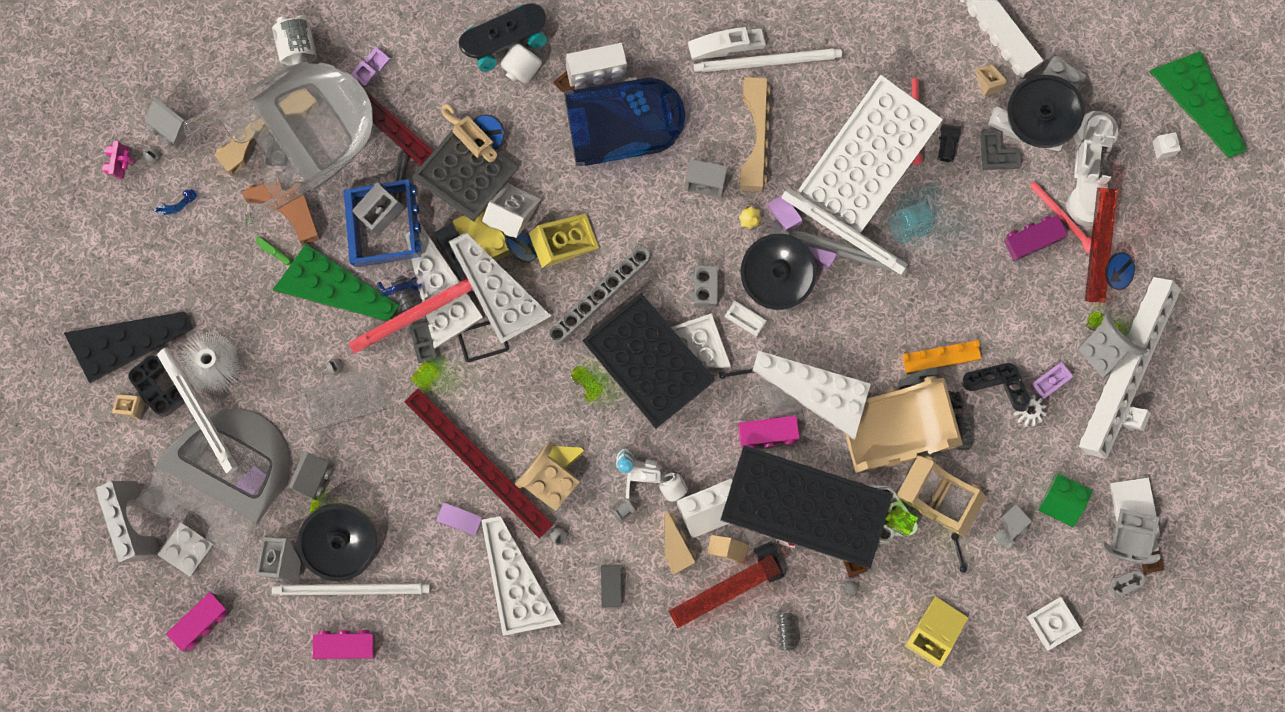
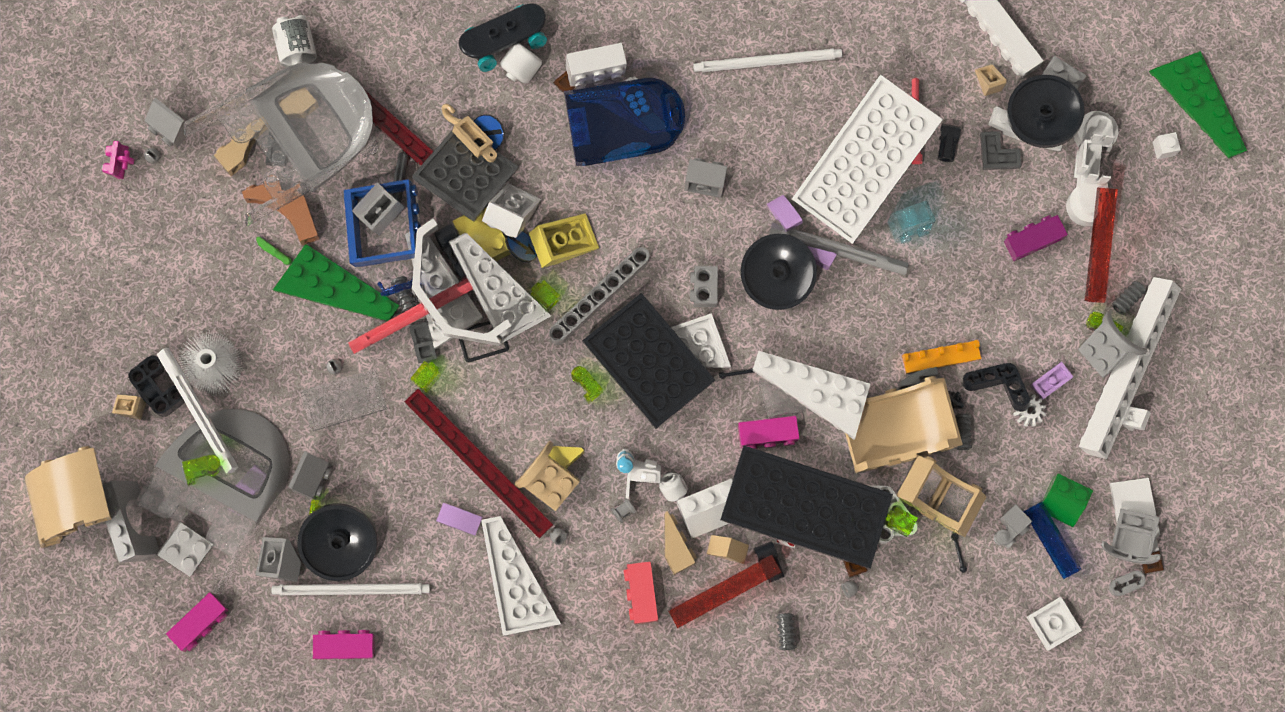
black wing [64,312,194,383] -> none
clear blue piece [154,189,197,215] -> none
lavender slope [351,47,392,87] -> none
dark grey slope [601,565,621,608] -> none
white slope [688,27,766,60] -> none
white tile [724,301,767,337] -> none
tan arch [739,77,770,191] -> none
light yellow piece [739,206,762,229] -> none
white piece [782,188,908,275] -> none
light yellow slope [904,596,968,667] -> none
coral piece [1030,182,1099,253] -> none
blue piece [1105,252,1135,290] -> none
none -> tan panel [25,446,112,548]
none -> clear neon green leg [182,455,221,486]
none -> white panel [412,218,512,346]
none -> clear neon green brick [531,280,561,312]
none -> coral brick [624,562,658,625]
none -> clear blue plate [1023,501,1082,579]
none -> dark grey piece [1112,281,1146,315]

